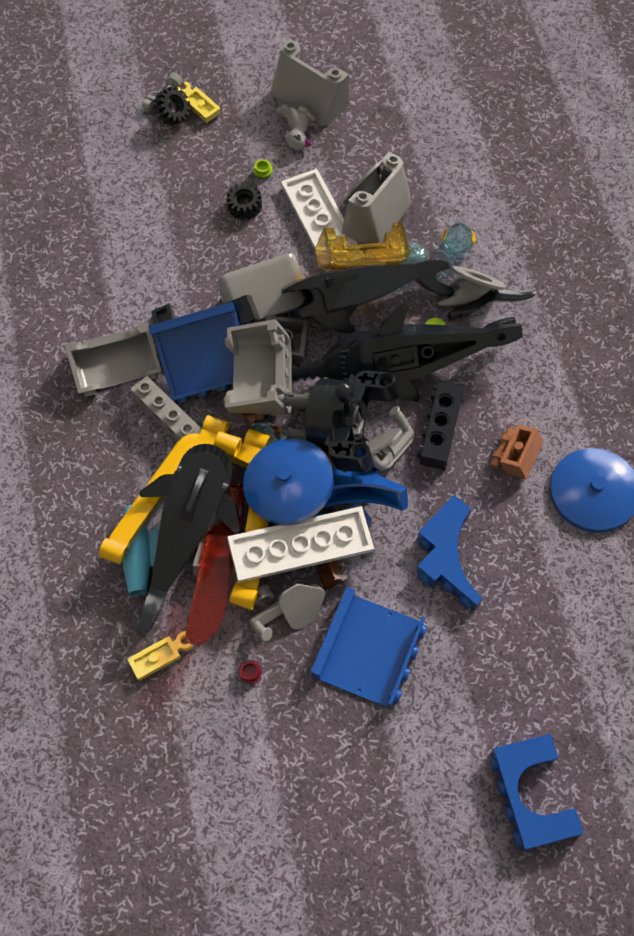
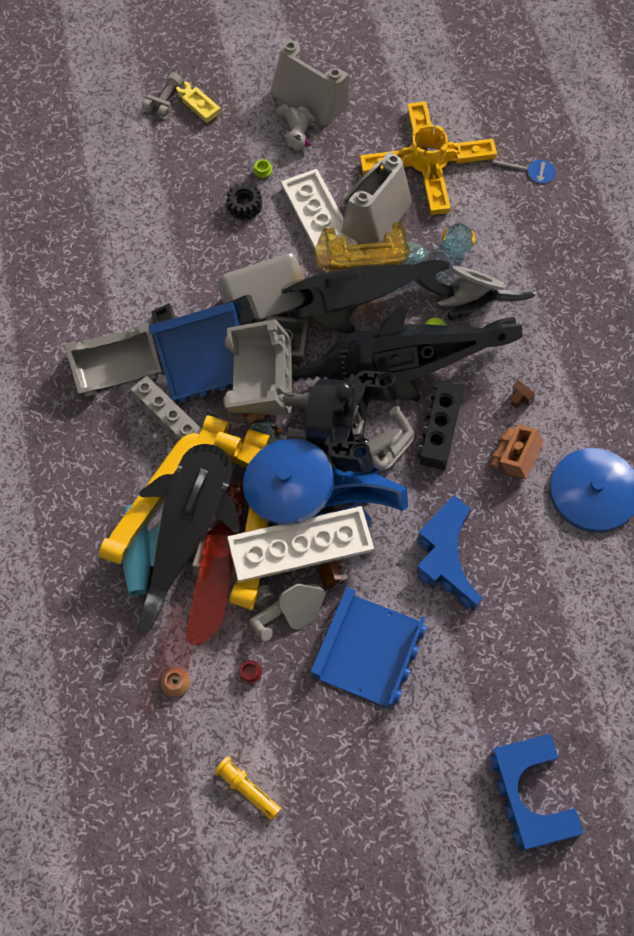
light yellow plate [128,631,194,681] -> none
black tyre [153,87,191,125] -> none
none -> medium nougat plate [161,667,191,697]
none -> yellow pin [214,757,282,821]
none -> yellow piece [360,101,497,215]
none -> blue piece [491,160,556,184]
none -> reddish brown tile [510,380,535,409]

